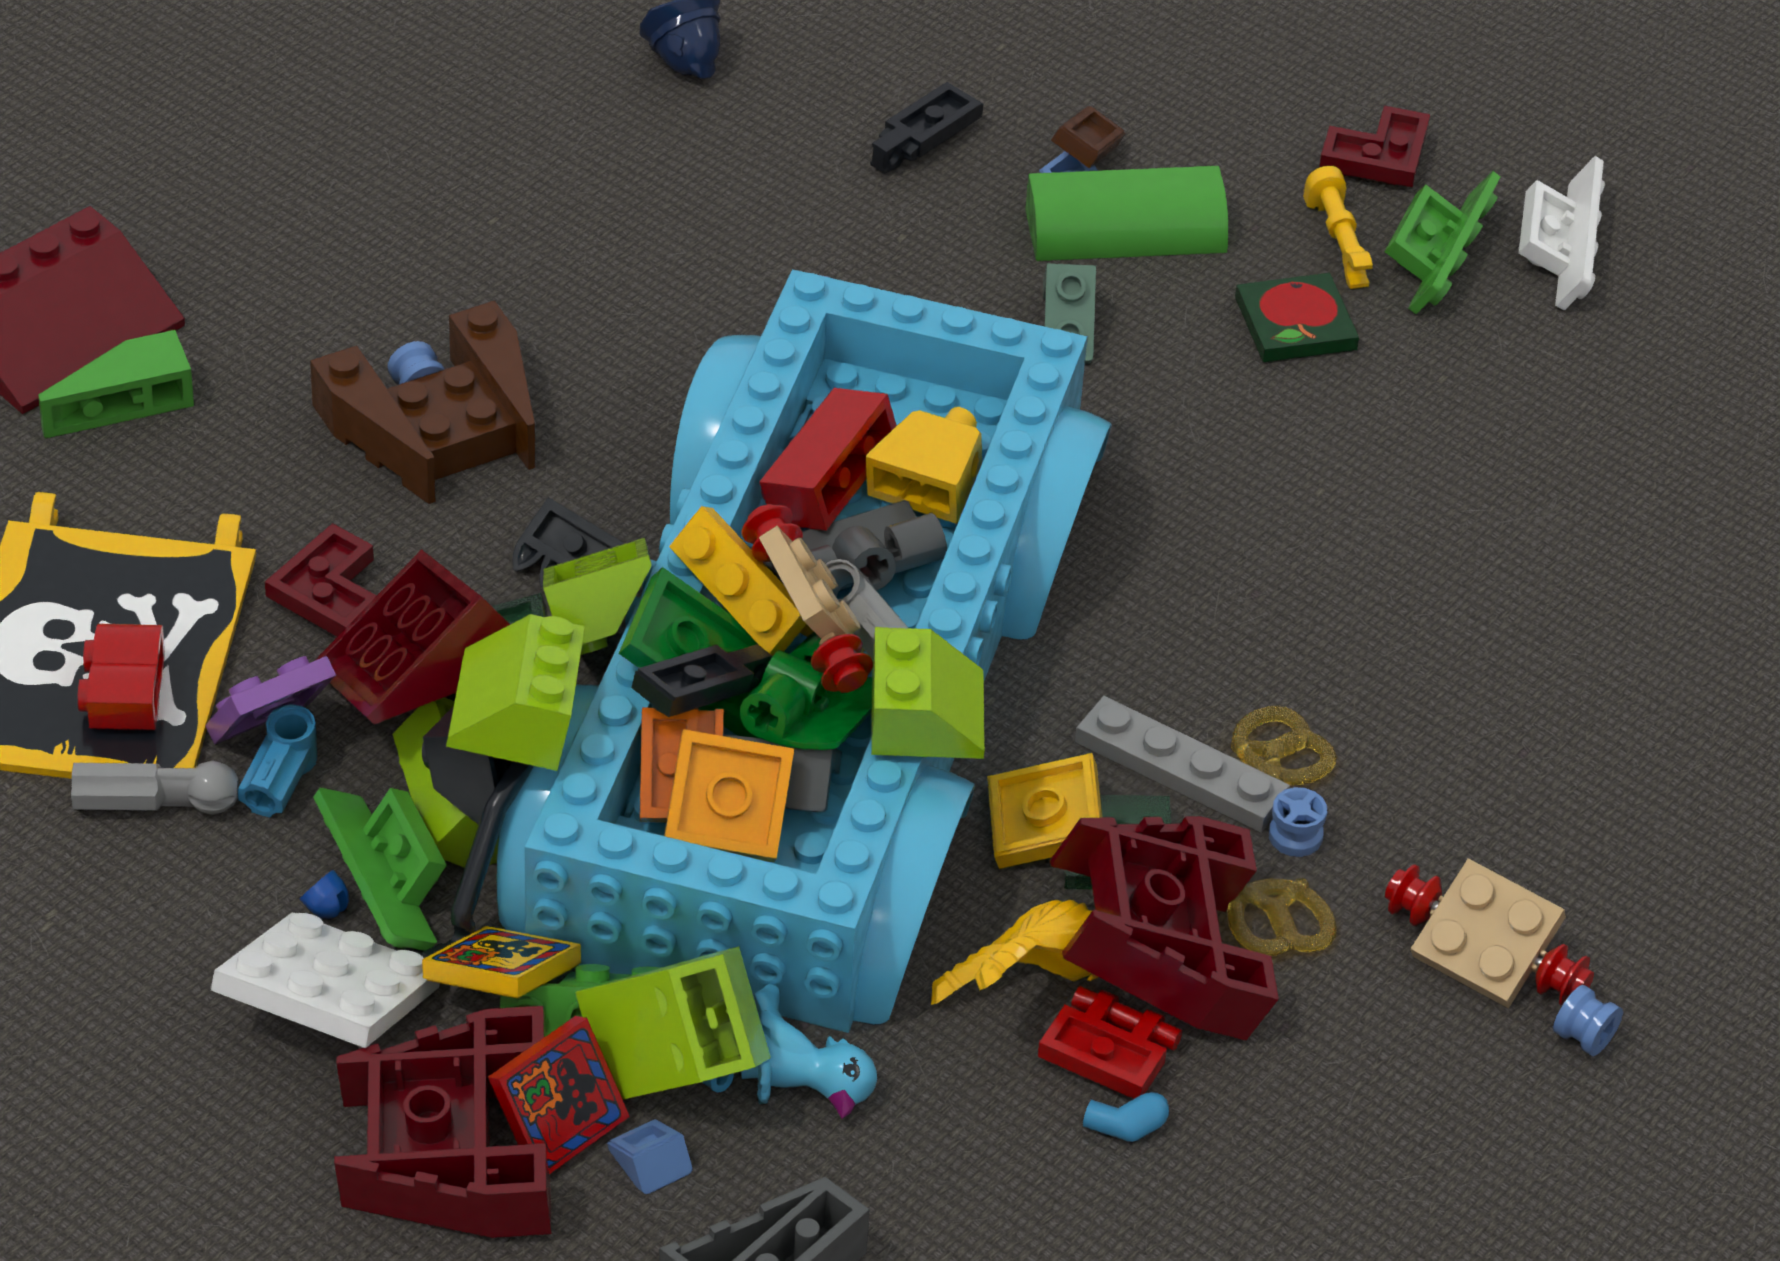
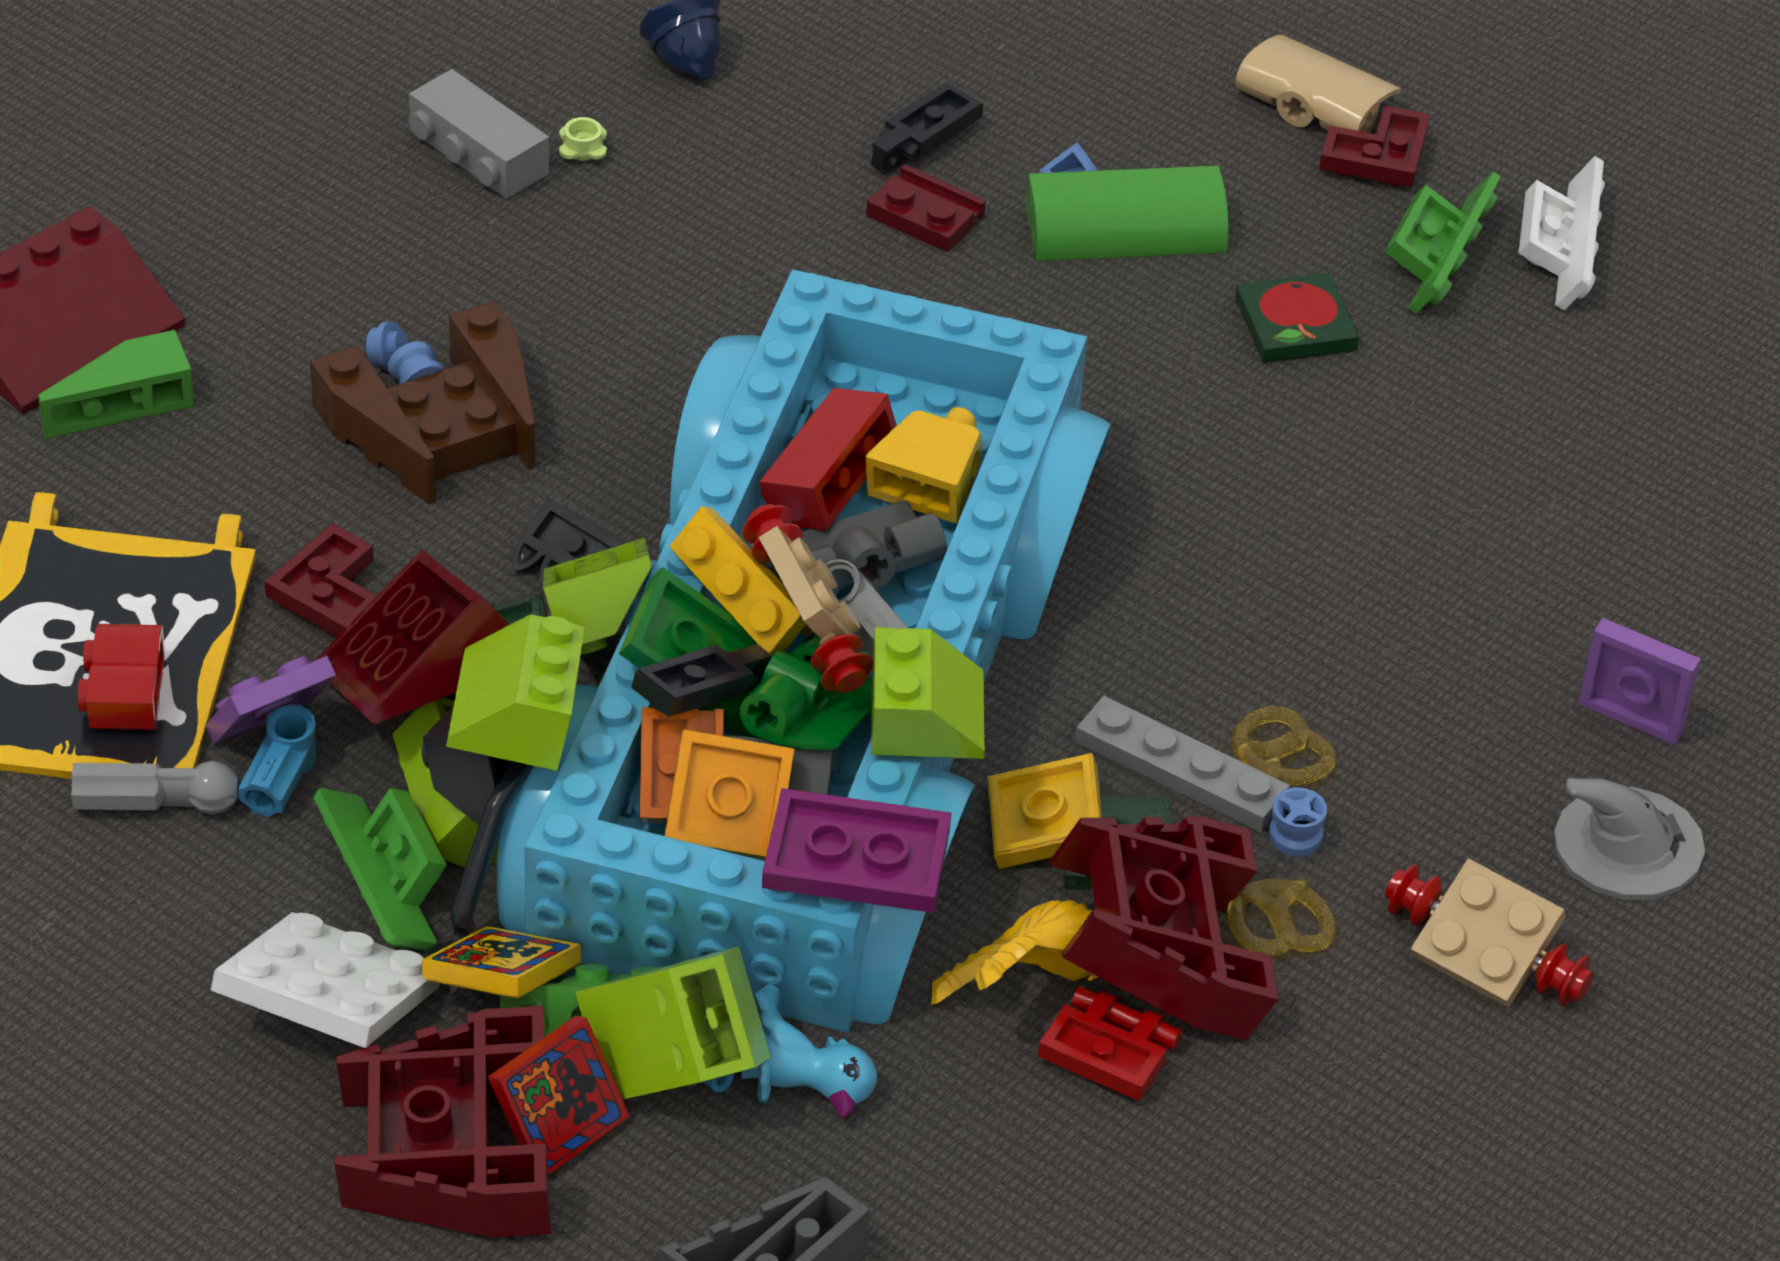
blue hinge [300,870,349,919] -> none
medium blue slope [607,1119,692,1194] -> none
sand green bracket [1043,263,1096,363] -> none
reddish brown tile [1051,106,1126,168] -> none
dark azure arm [1083,1092,1169,1142] -> none
yellow piece [1303,166,1373,289] -> none
medium blue wheel [1553,985,1623,1056] -> none
none -> medium blue plate [366,321,409,372]
none -> light grey brick [409,69,549,199]
none -> yellowish green plate [559,117,607,161]
none -> magenta plate [762,788,952,913]
none -> dark red plate [866,164,986,253]
none -> tan panel [1235,35,1401,133]
none -> light grey piece [1553,778,1705,900]
none -> medium lavender plate [1578,618,1701,745]

